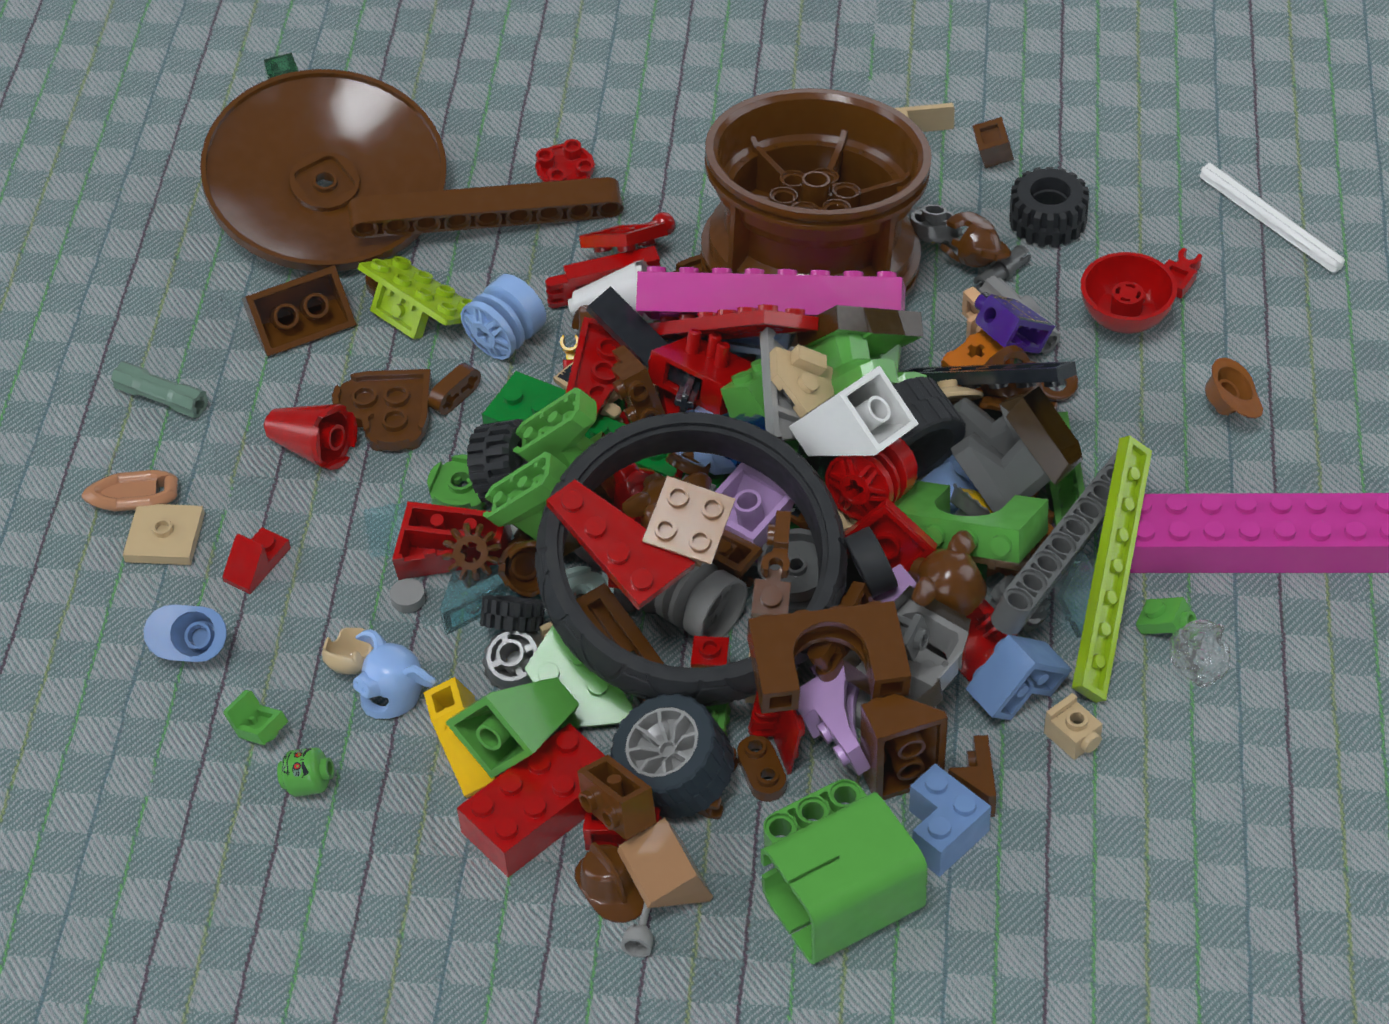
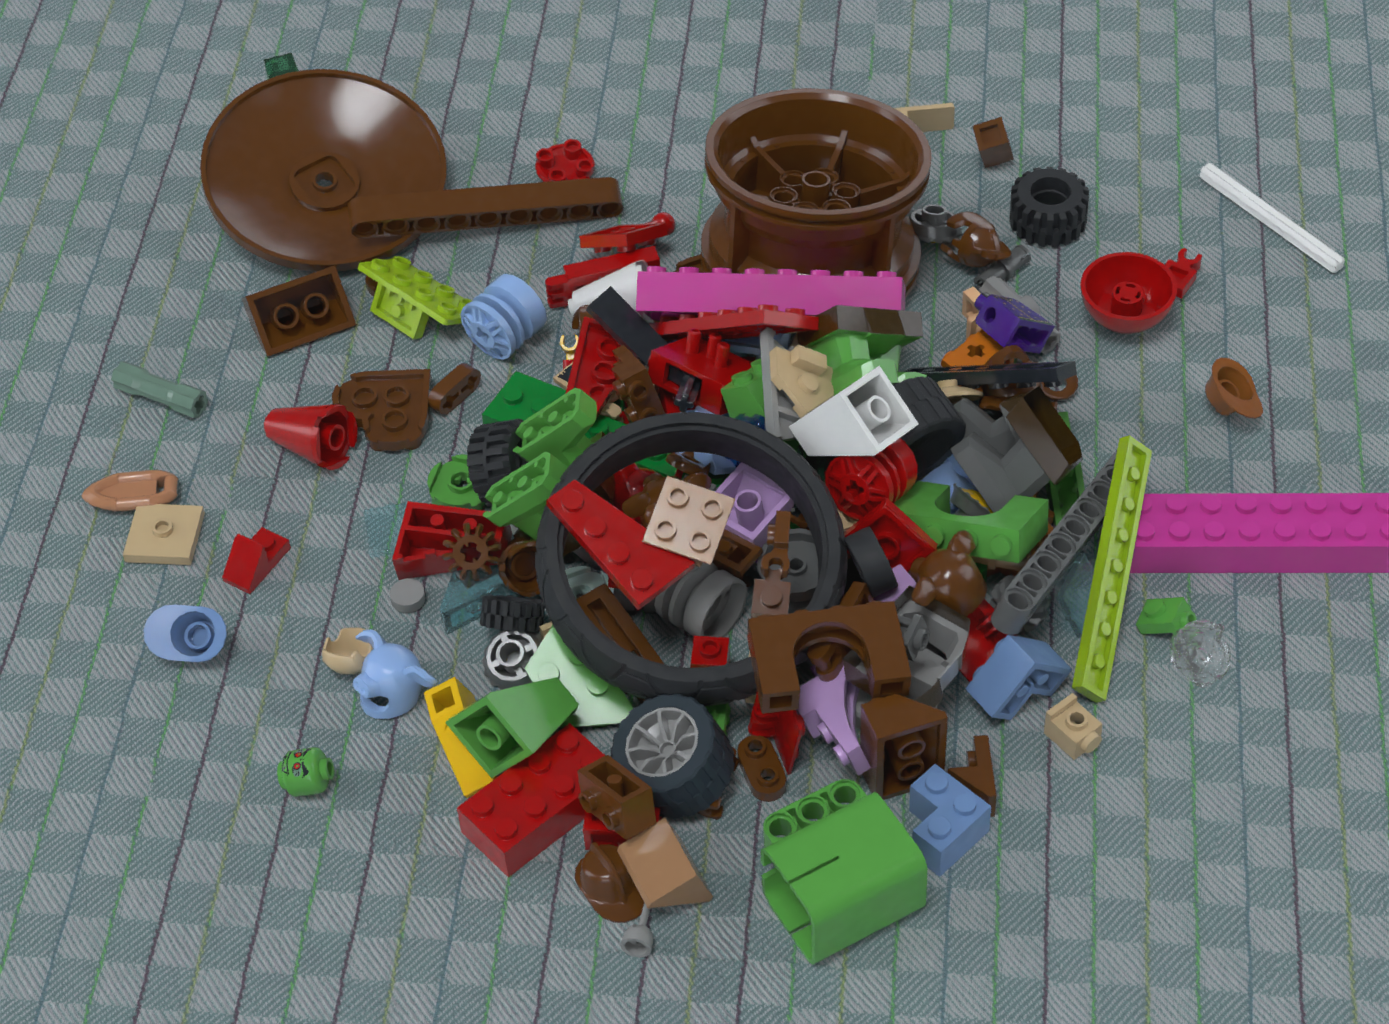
bright green bracket [223,690,289,745] -> none

